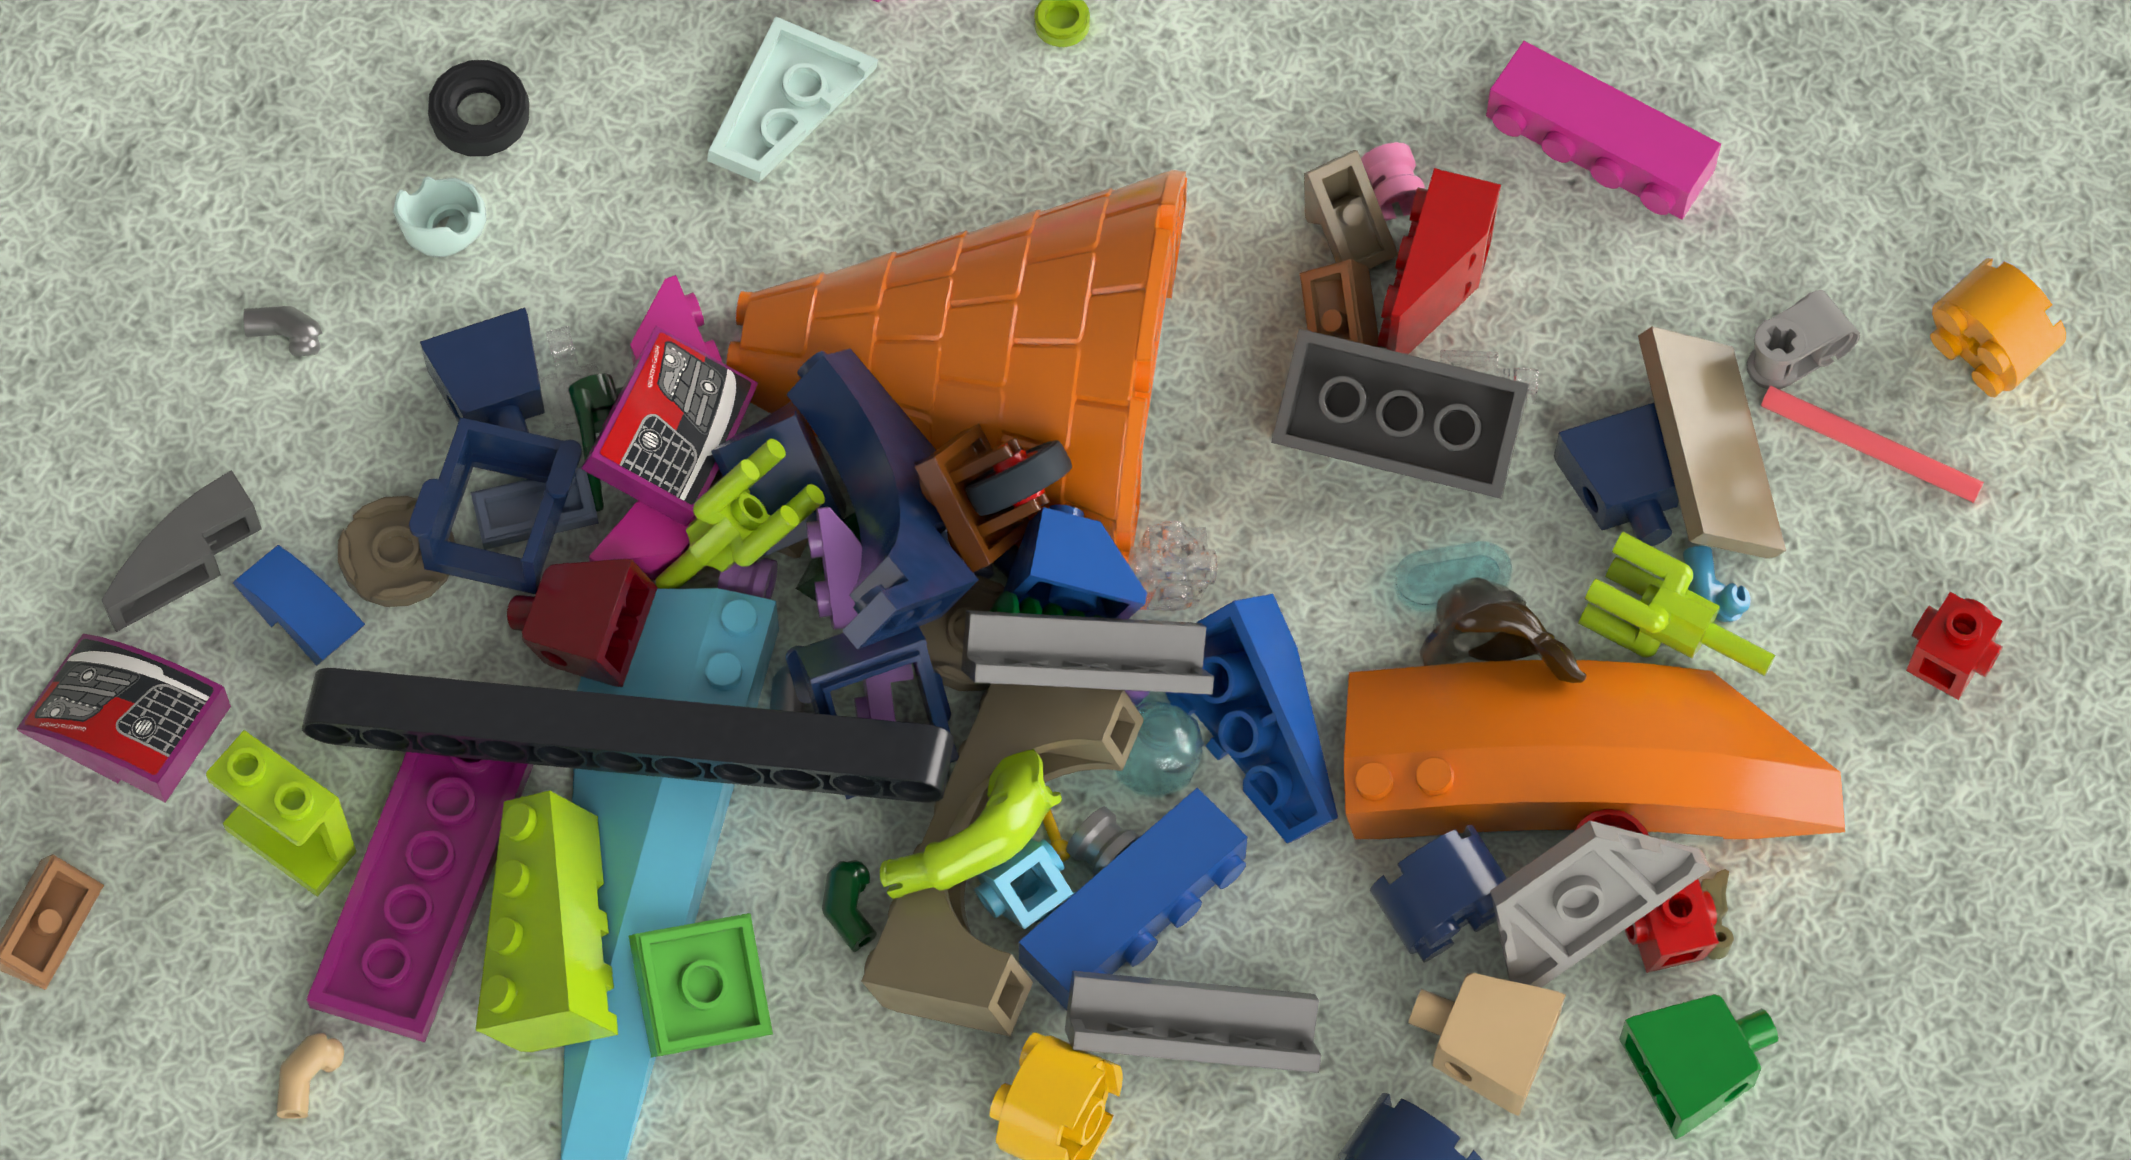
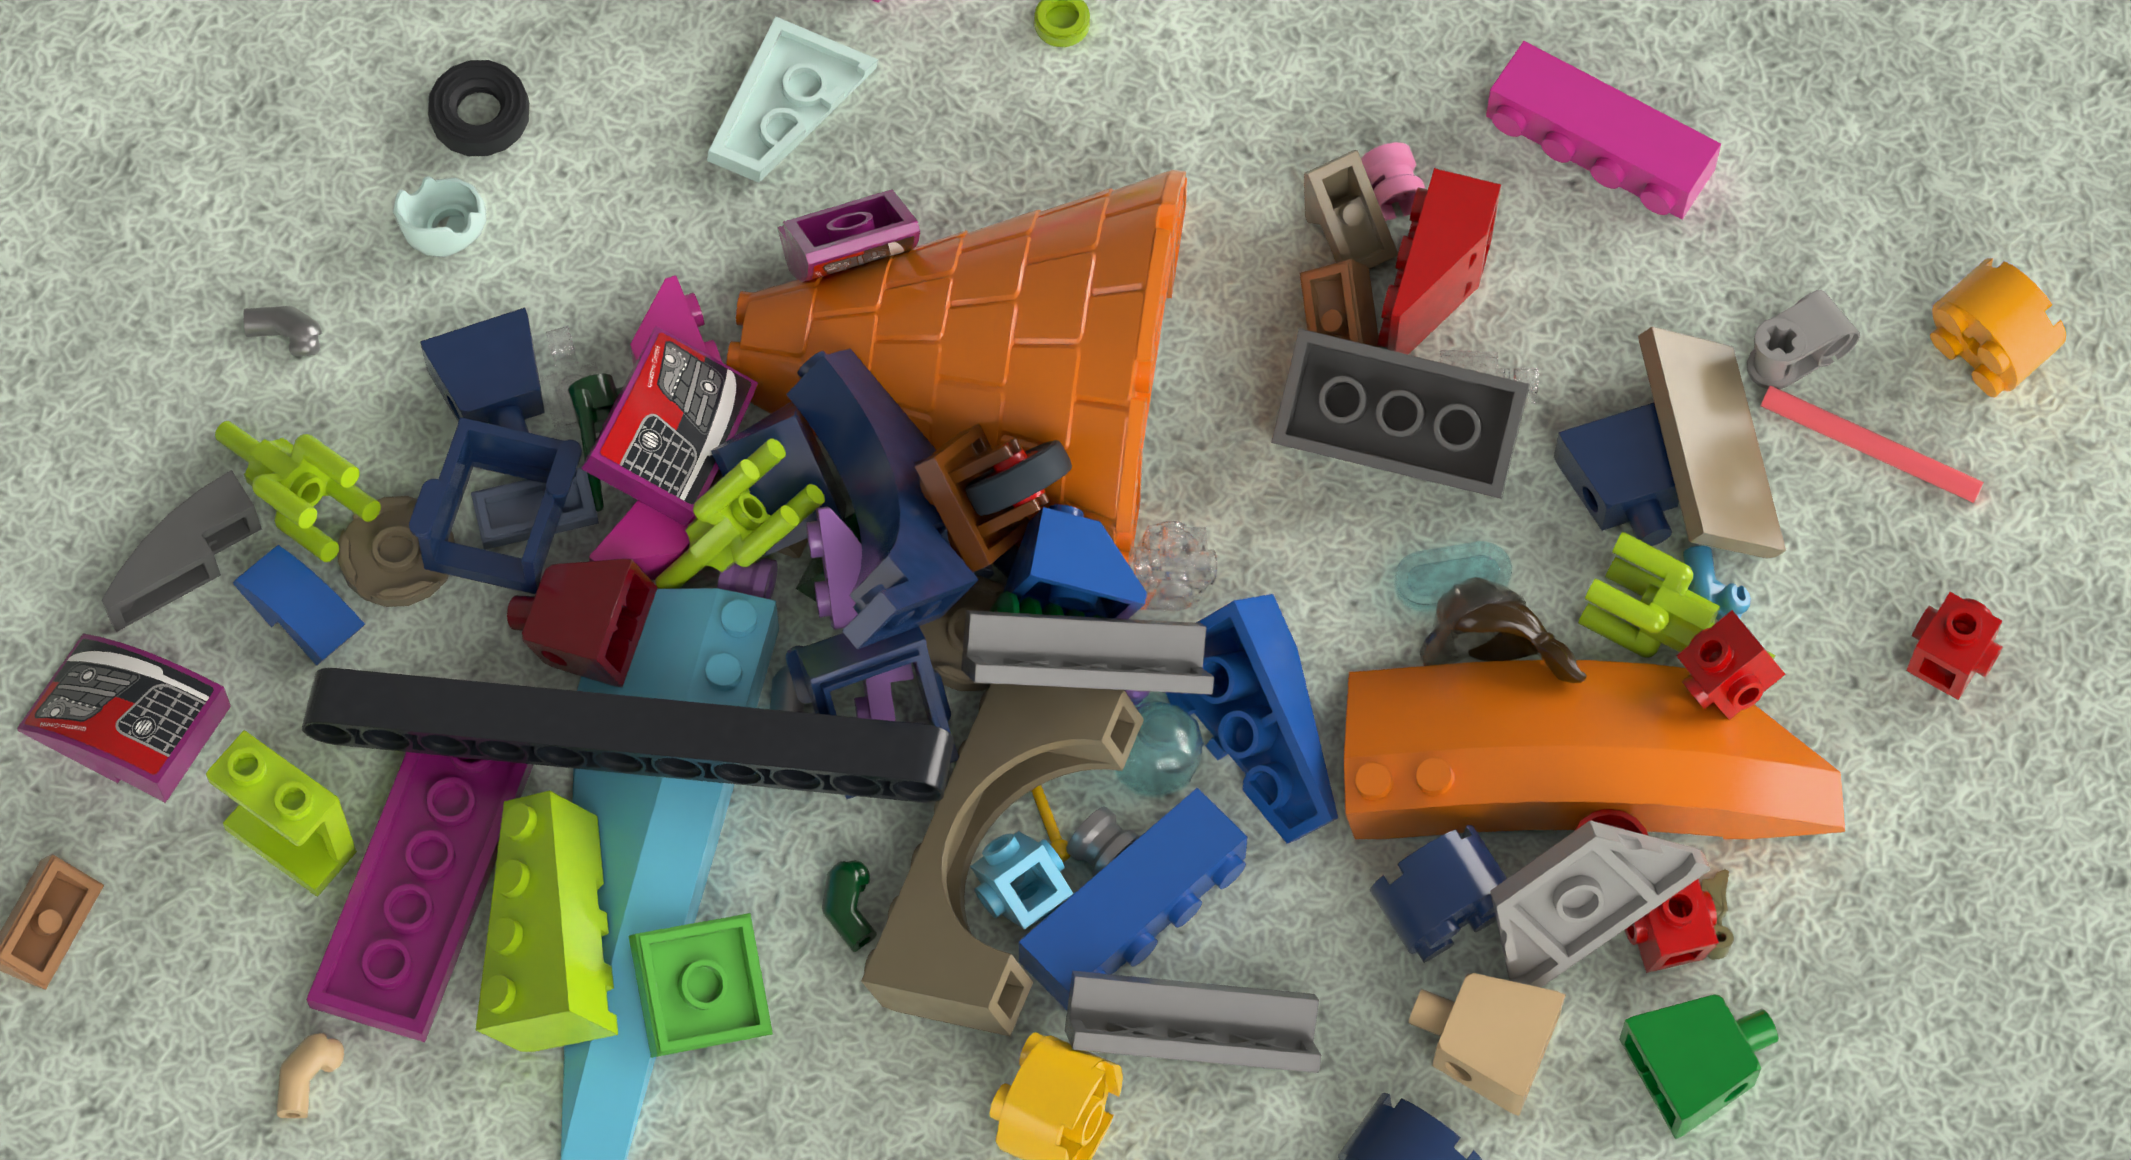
lime piece [880,749,1062,899] -> none
none -> lime plant [215,421,381,562]
none -> magenta slope [777,189,920,282]
none -> red brick [1676,610,1786,720]

